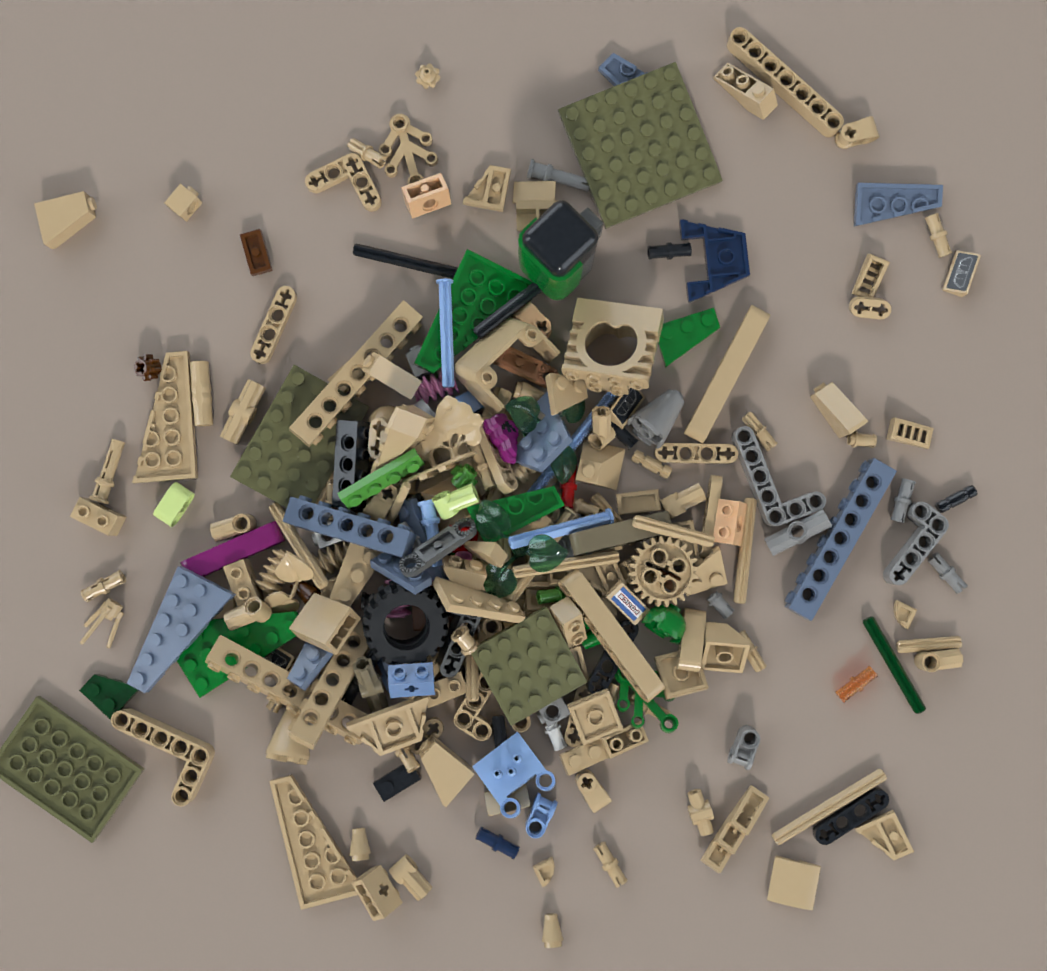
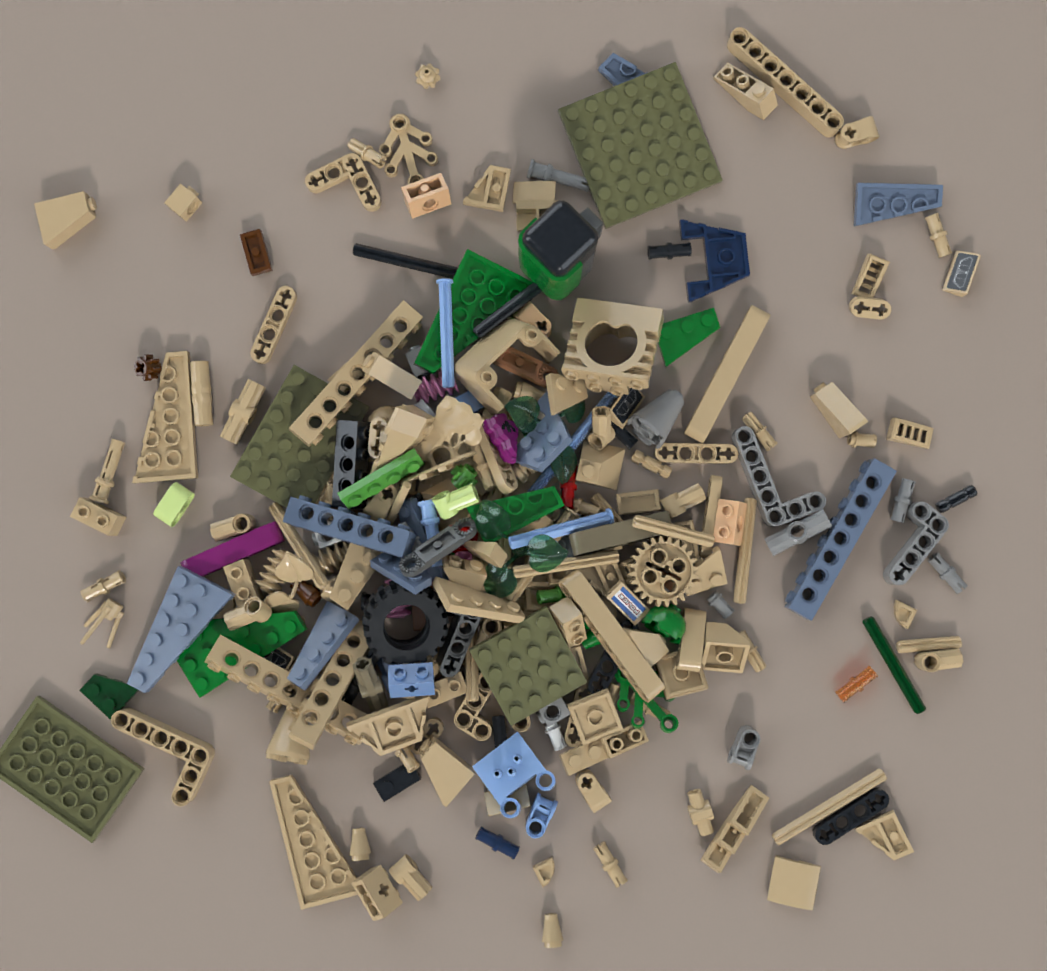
tan brick [289,593,361,655] -> none
tan bush [451,626,479,656] -> none
none -> tan slope [623,628,669,667]

